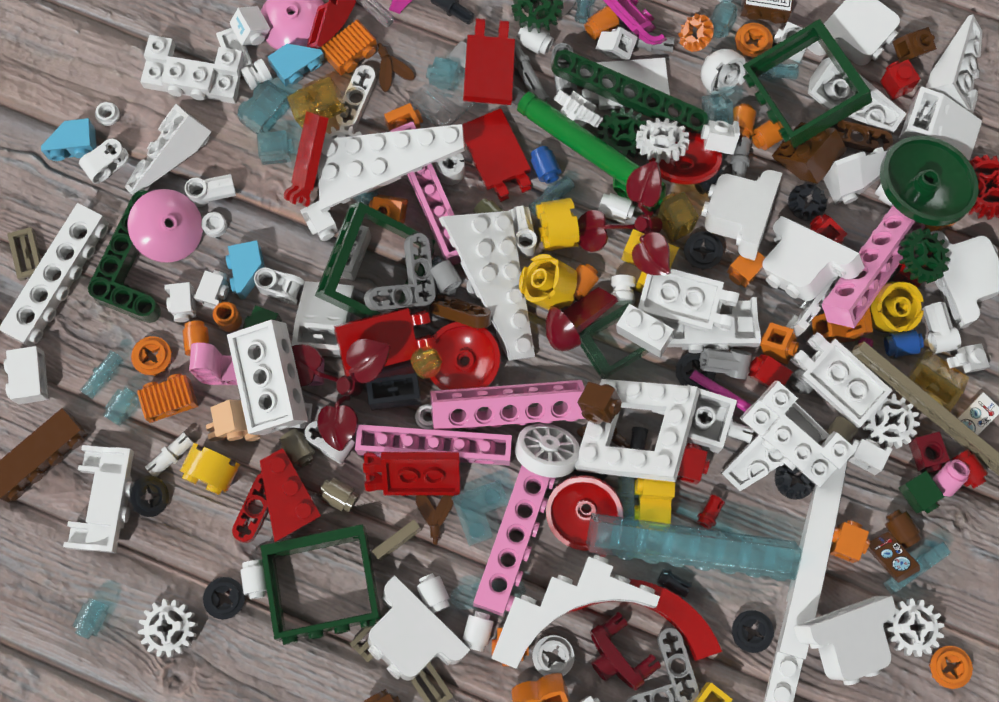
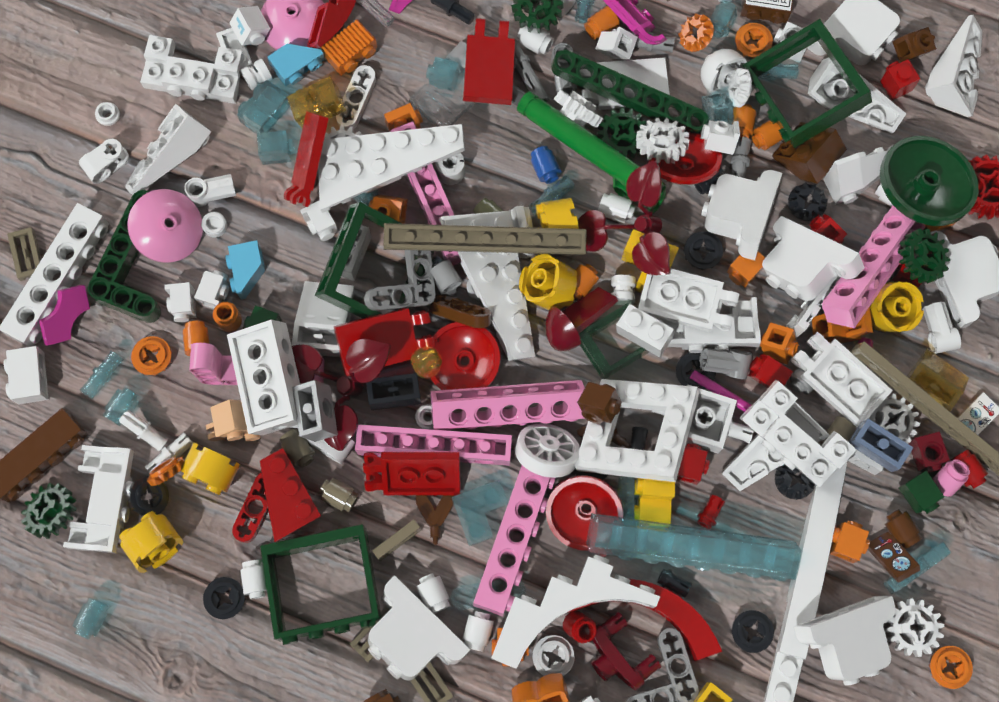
medium azure slope [41,118,96,161] -> none
orange brick [137,374,198,423] -> none
white gear [138,599,198,658] -> none
white piece [254,268,305,305] -> none
reddish brown piece [378,43,415,92] -> none
red tile [462,108,531,202] -> none
clear yellow brick [658,191,699,243] -> none
reddish brown beam [829,120,893,153] -> none
blue brick [884,329,924,358] -> none
white slope [899,86,982,161] -> none
white plate [947,343,990,373] -> none
none -> dark green gear [21,483,77,539]
none -> dark pink tile [39,284,90,346]
none -> white axle [119,410,169,451]
none -> yellow brick [119,511,183,573]
none -> orange gear [147,457,184,486]
none -> light grey brick [292,380,338,442]
none -> dark tan tile [383,223,586,255]
none -> red brick [563,611,596,643]
none -> white gear [727,68,752,108]
none -> sand blue brick [849,418,914,472]

